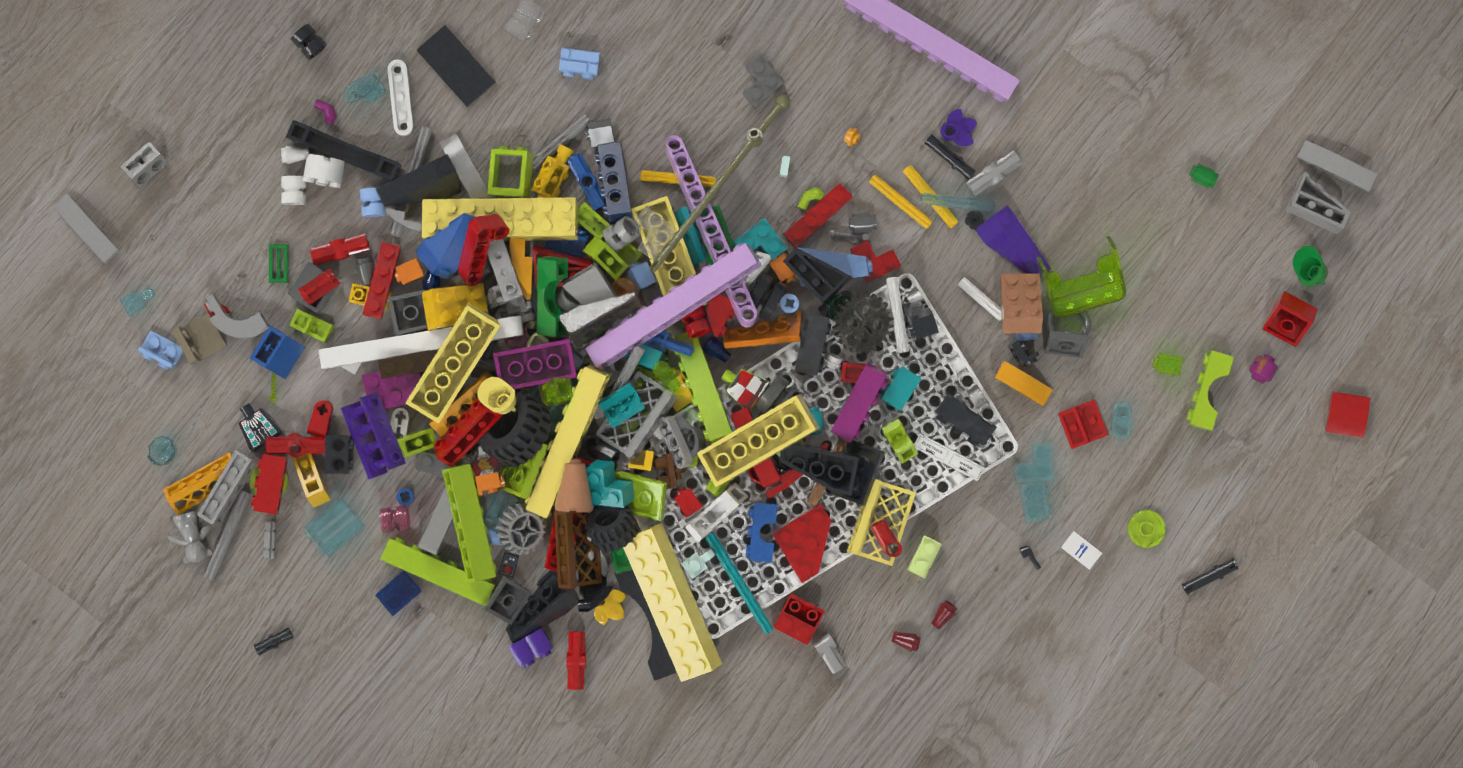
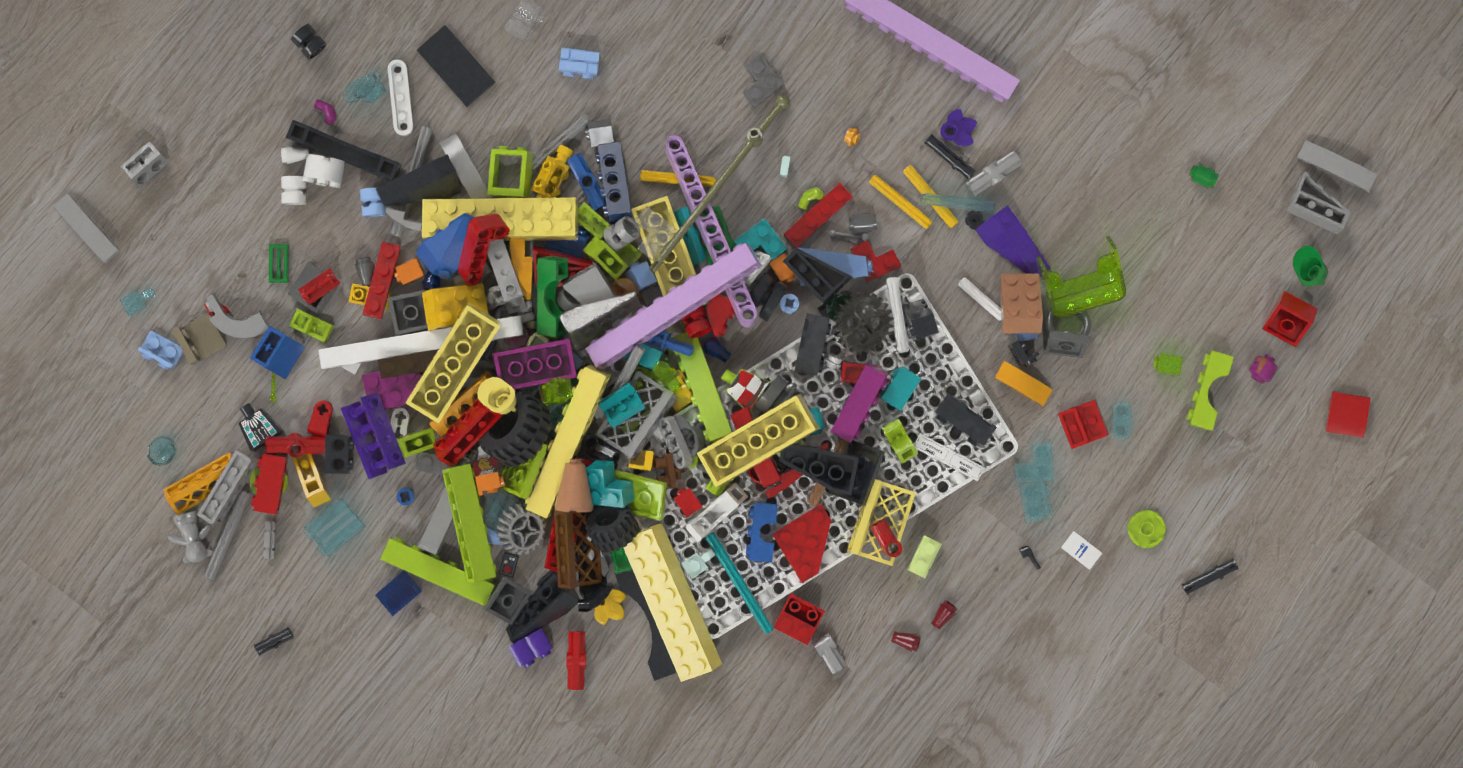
red piece [310,234,370,265] -> none
clear pink wheel [379,506,410,533] -> none
orange wing [724,311,803,349] -> none

